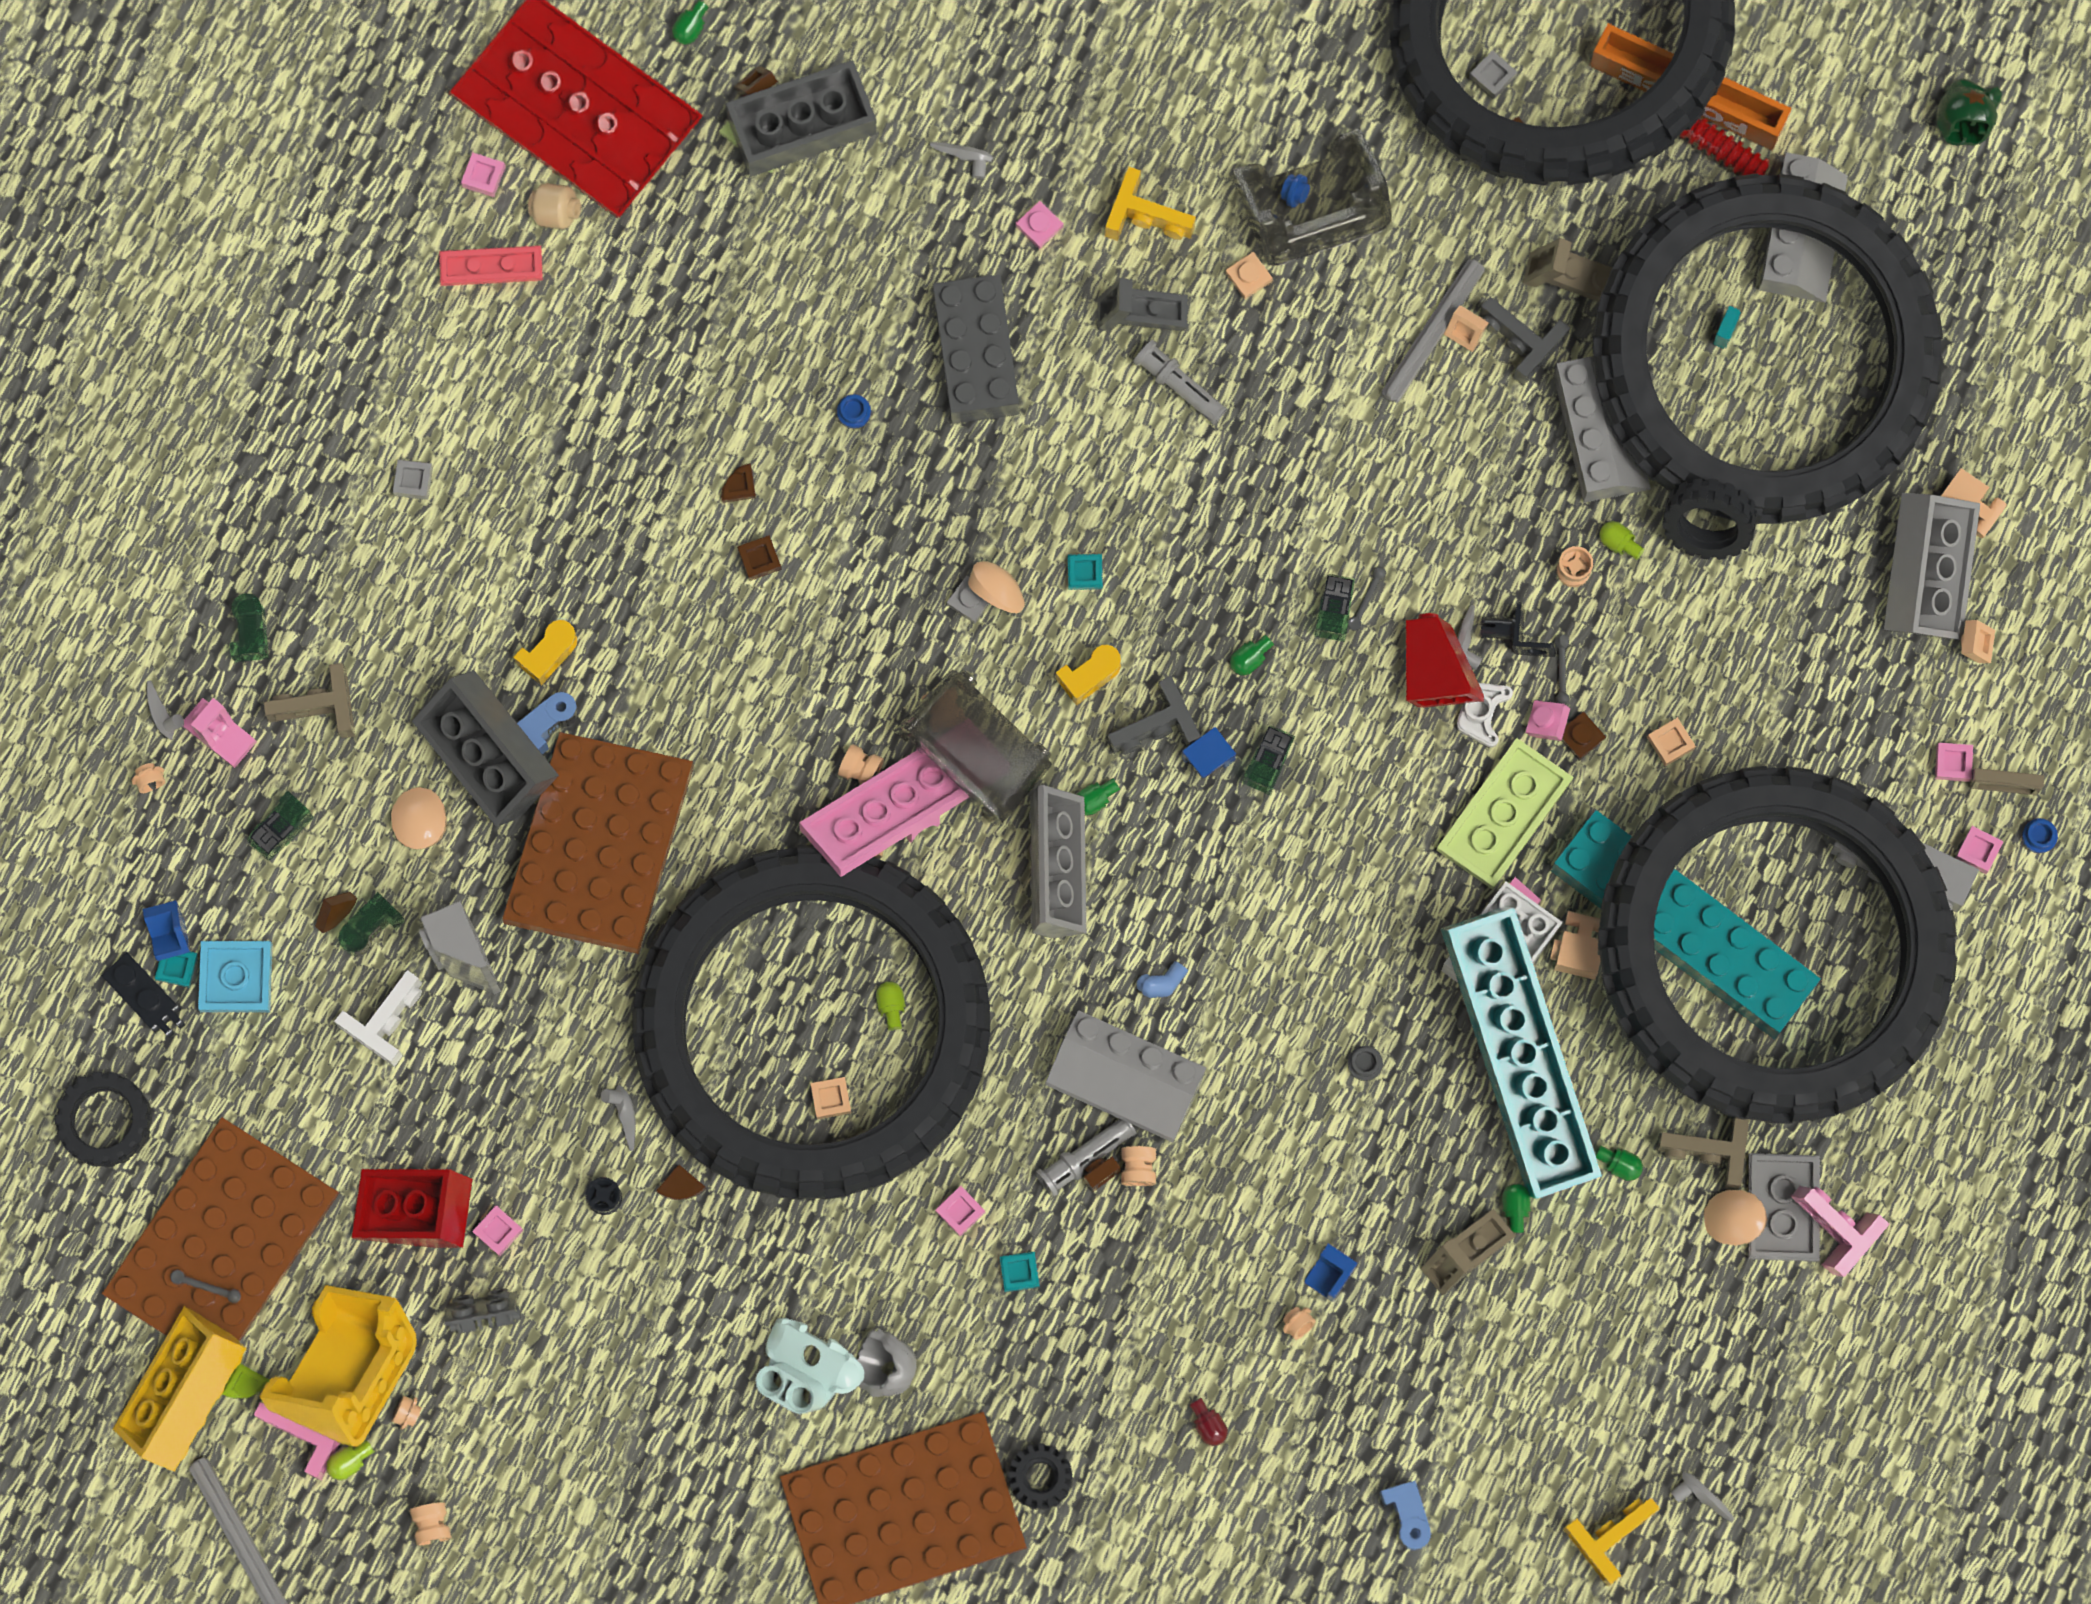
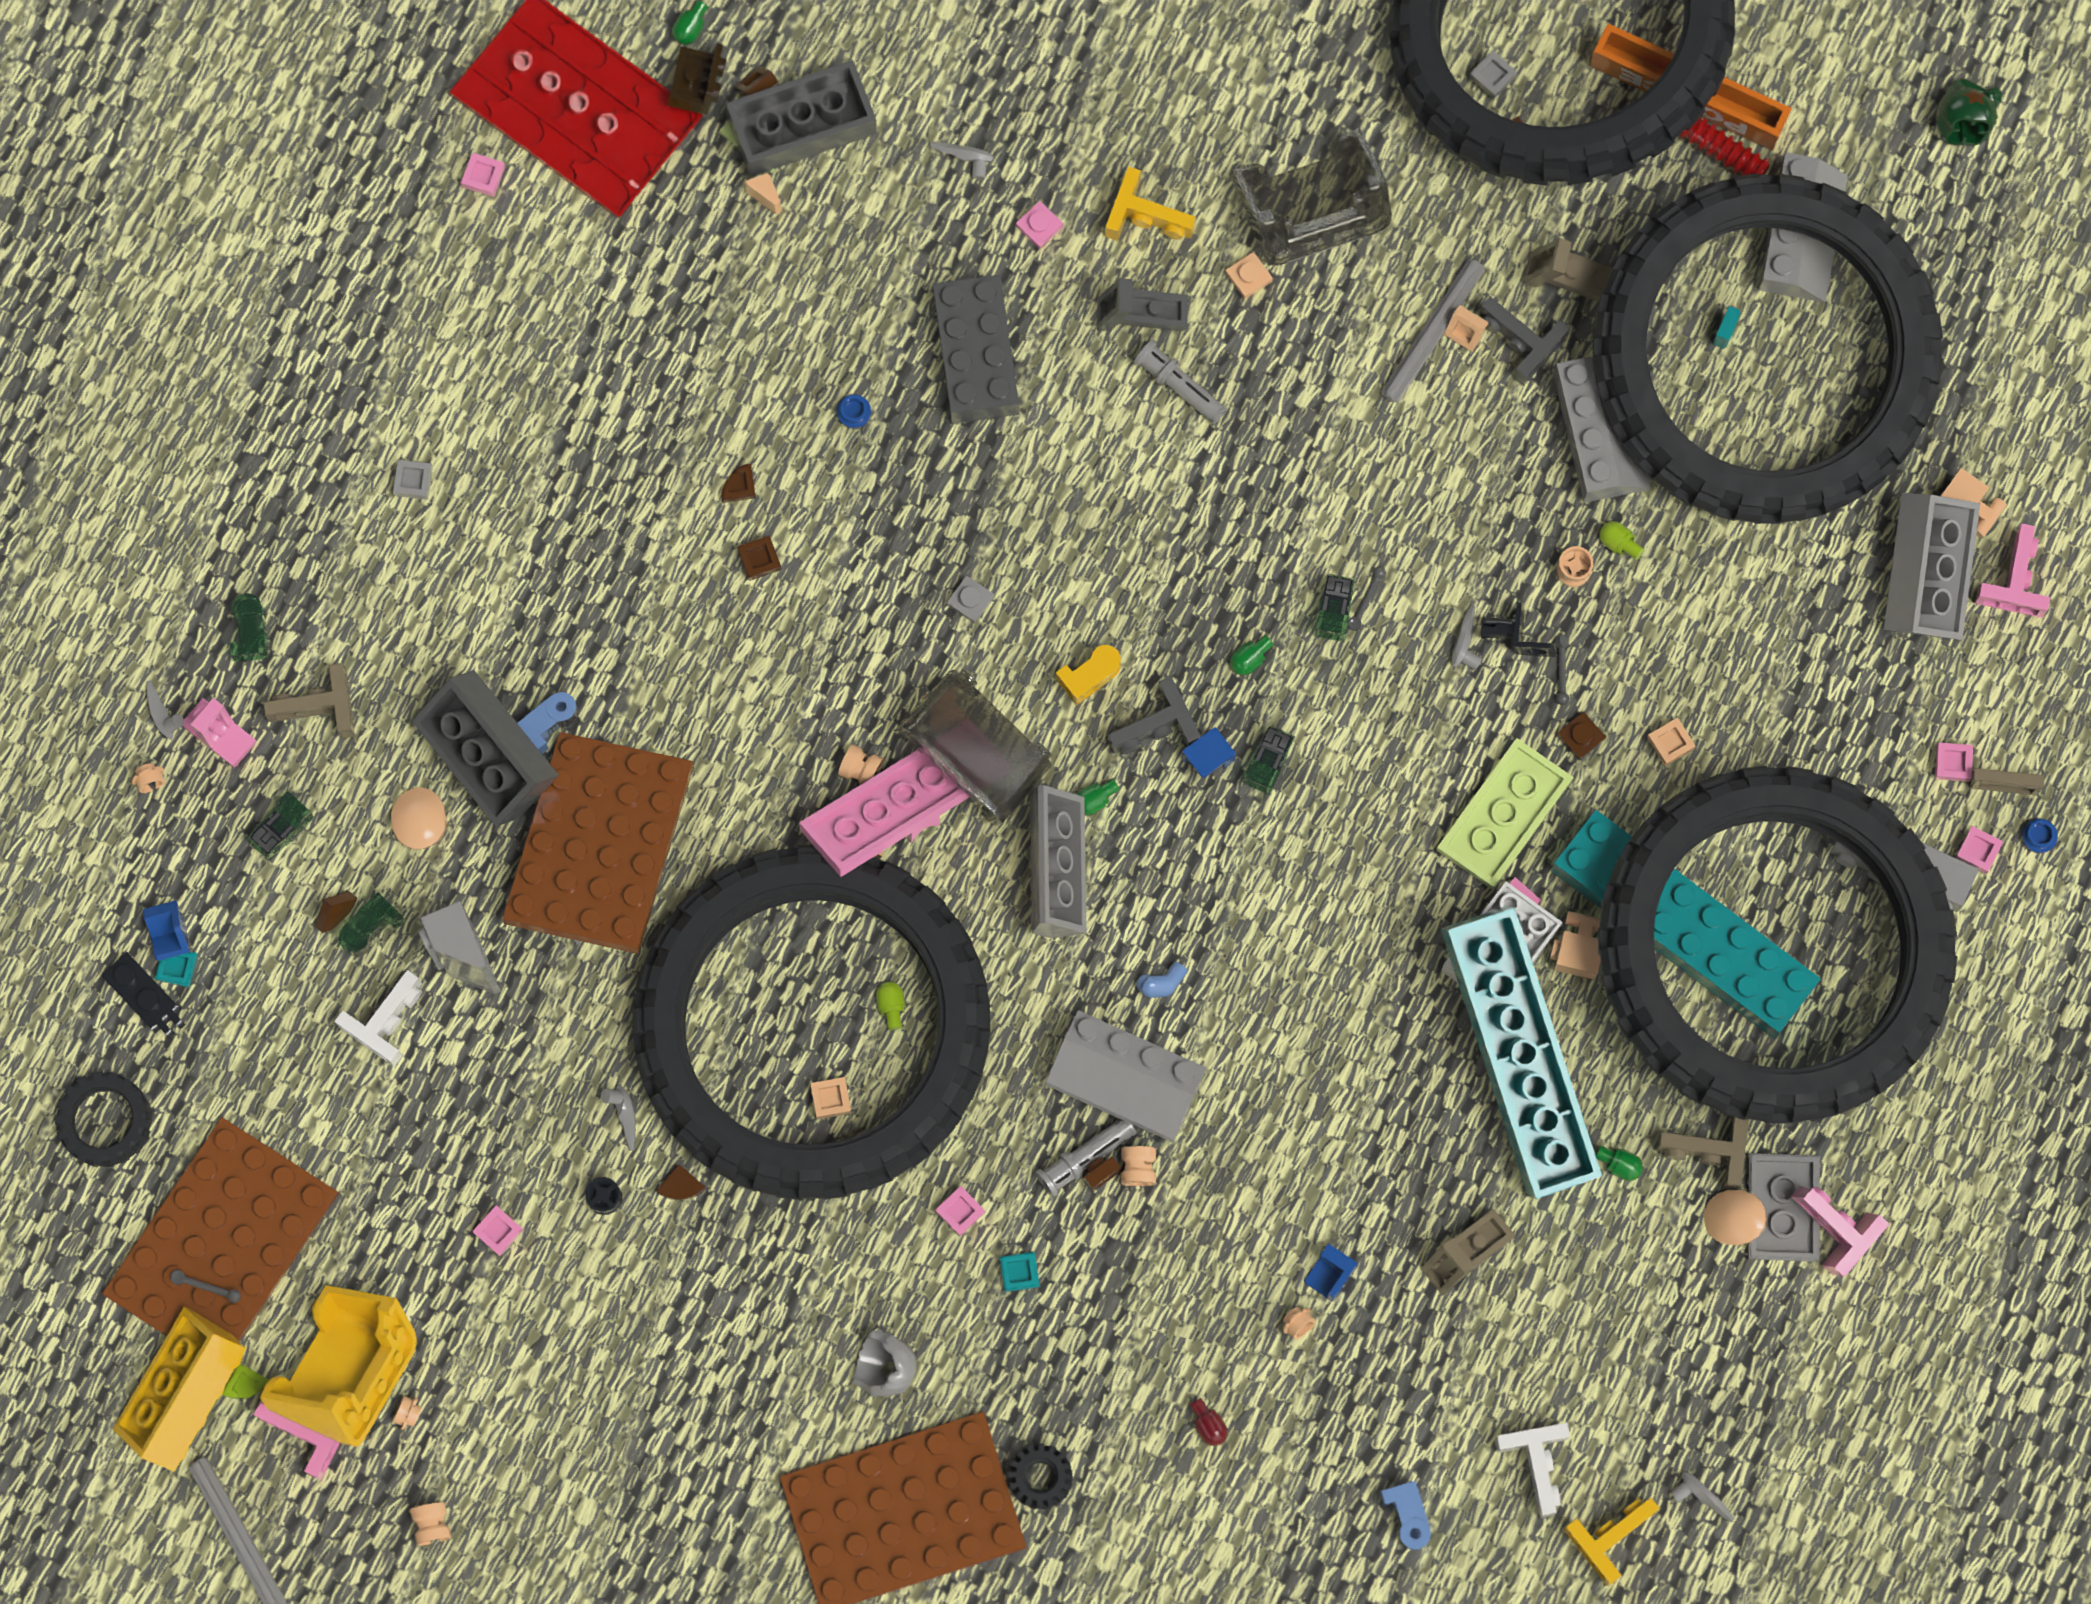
medium azure plate [198,941,273,1012] -> none
lime cylinder [326,1440,374,1480] -> none
red slope [352,1169,473,1248] -> none
coral tile [439,246,543,286] -> none
dark grey hinge [444,1288,521,1334] -> none
yellow leg [513,620,577,686] -> none
tan head [528,183,581,229] -> none
light aqua piece [756,1318,865,1414] -> none
light nougat hat [968,561,1025,614] -> none
teal tile [1068,554,1103,590] -> none
blue plate [1281,174,1310,208] -> none
dark grey plate [1348,1046,1383,1081] -> none
red slope [1406,613,1484,707] -> none
white piece [1457,683,1513,748] -> none
green cylinder [1502,1183,1531,1233] -> none
bright pink plate [1525,700,1570,741] -> none
black tyre [1662,479,1757,560] -> none
light nougat plate [1961,620,1995,663] -> none
none -> dark brown bracket [668,43,727,115]
none -> light nougat slope [745,173,782,215]
none -> white bracket [1495,1423,1570,1518]
none -> bright pink bracket [1975,524,2050,618]

